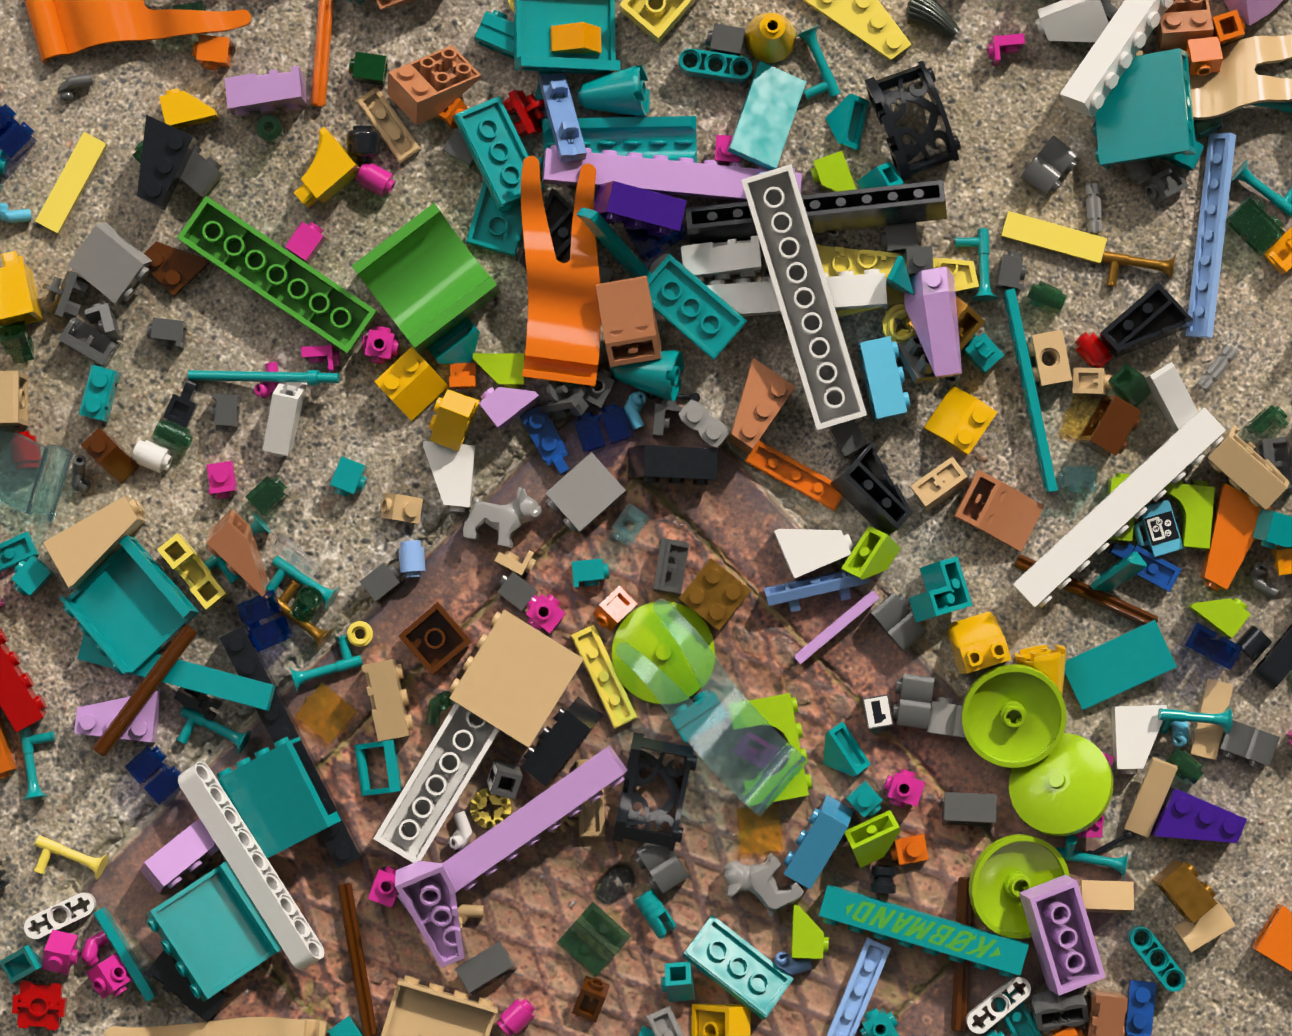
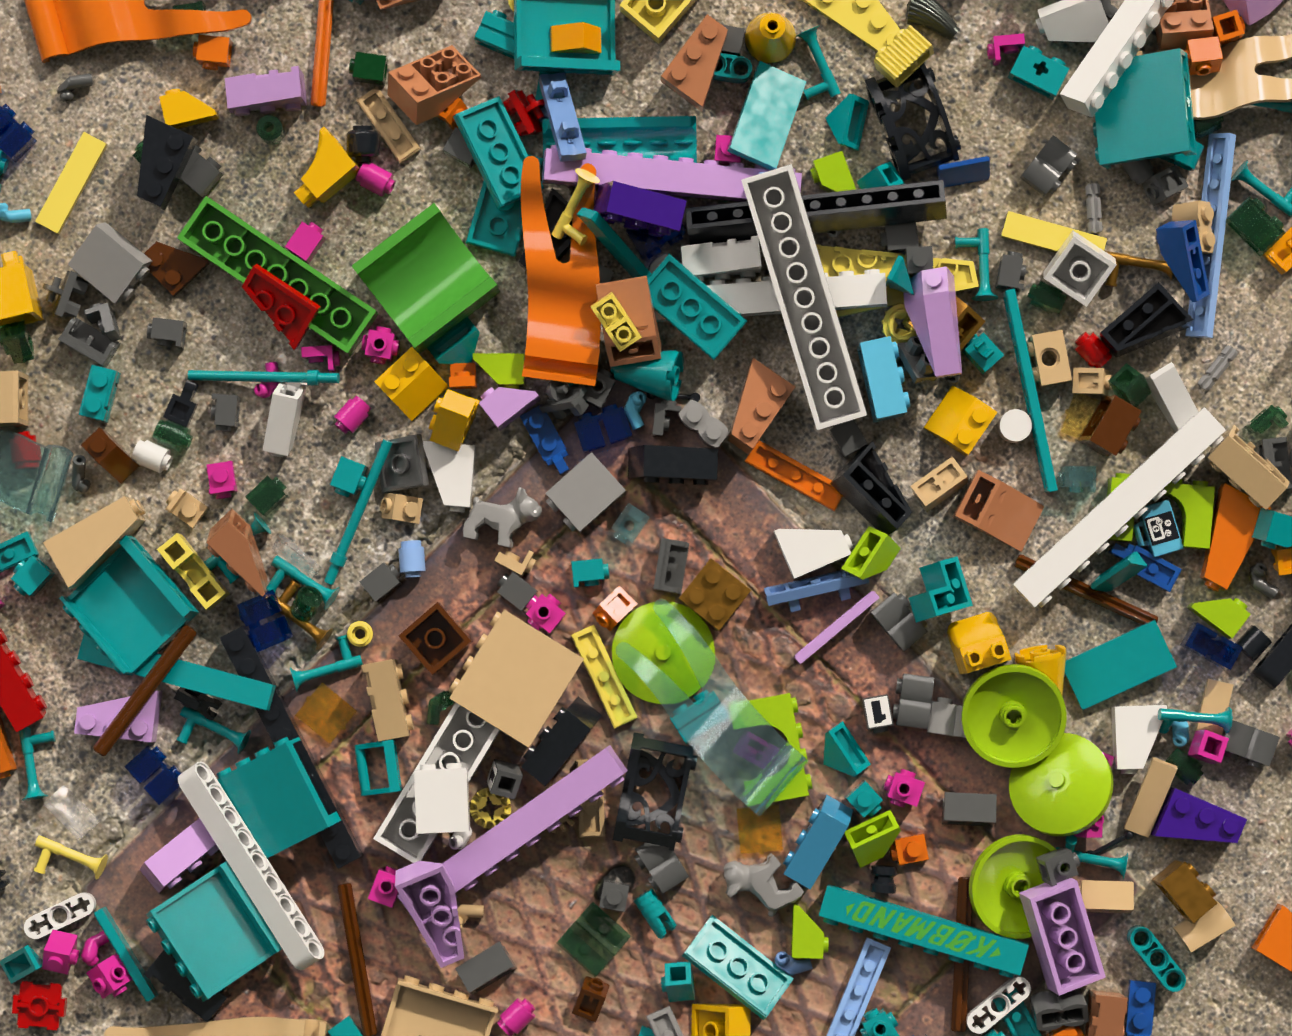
teal cone [578,65,650,117] -> none
none -> clear slope [43,785,101,840]
none -> tan bracket [166,489,209,528]
none -> red wing [242,264,321,350]
none -> teal bar [324,439,393,585]
none -> dark pink brick [334,396,371,434]
none -> flat silver plate [375,434,429,493]
none -> white brick [414,763,470,834]
none -> light yellow piece [551,168,600,246]
none -> light yellow slope [591,292,642,352]
none -> dark grey brick [599,879,630,912]
none -> nougat wedge [661,14,728,112]
none -> light yellow brick [874,25,934,88]
none -> blue slope [936,156,990,188]
none -> white piece [997,409,1032,443]
none -> teal brick [1007,46,1070,100]
none -> dark grey brick [1036,847,1080,886]
none -> white brick [1043,230,1117,307]
none -> blue slope [1156,220,1210,302]
none -> tan brick [1172,200,1215,255]
none -> dark pink brick [1187,730,1229,764]

